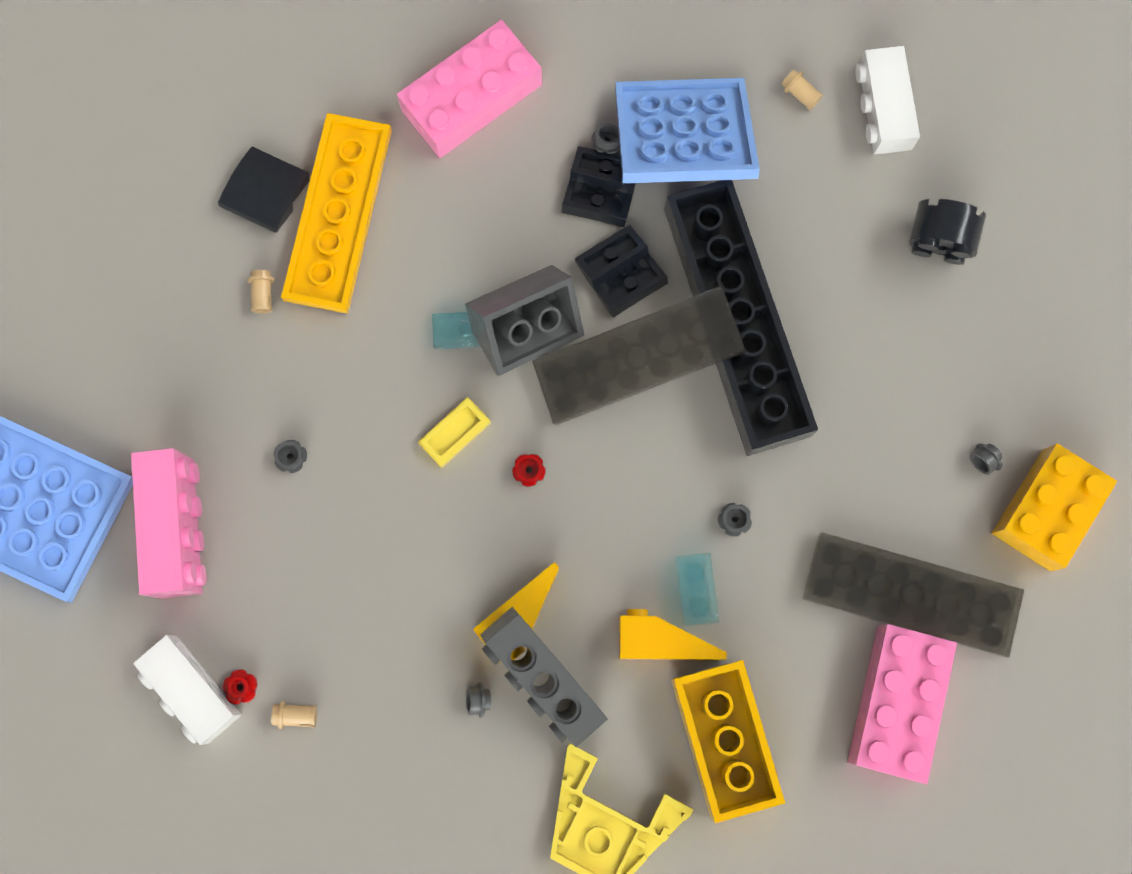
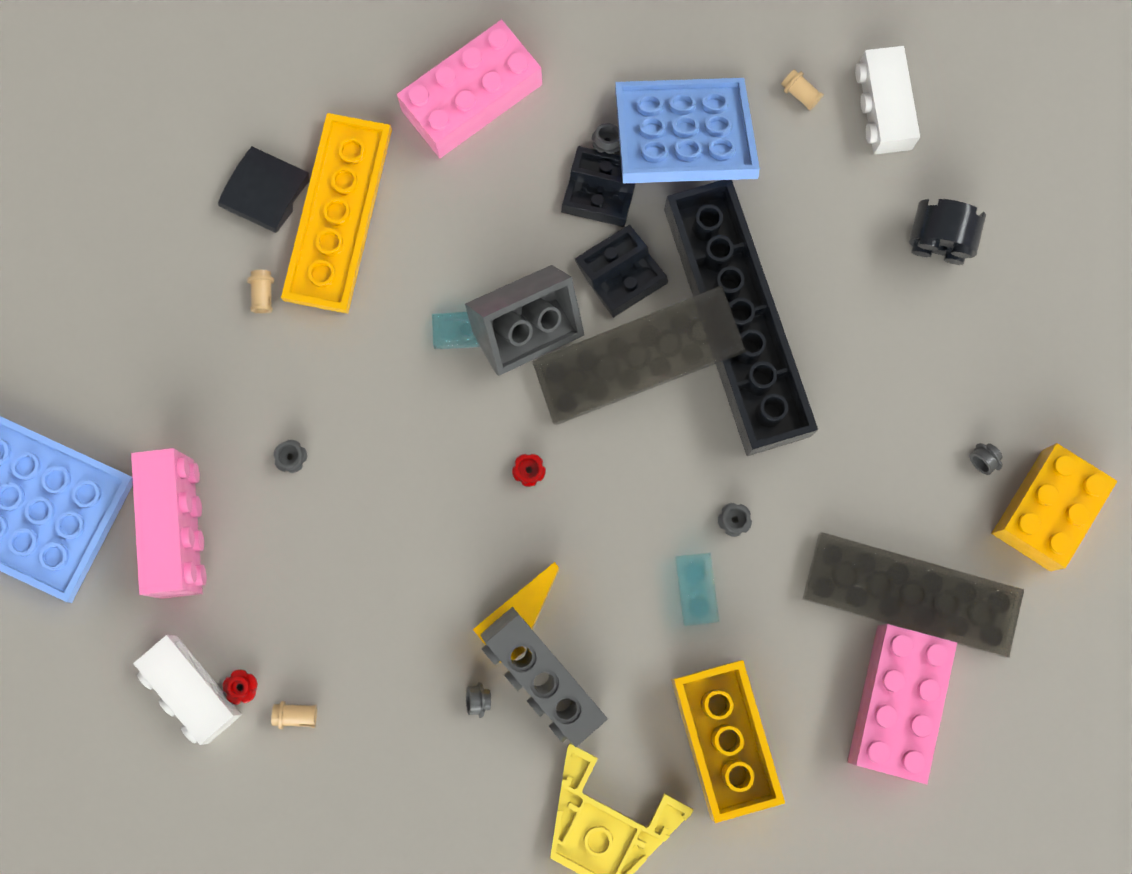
light yellow tile [418,397,491,468] -> none
yellow slope [619,609,727,660] -> none

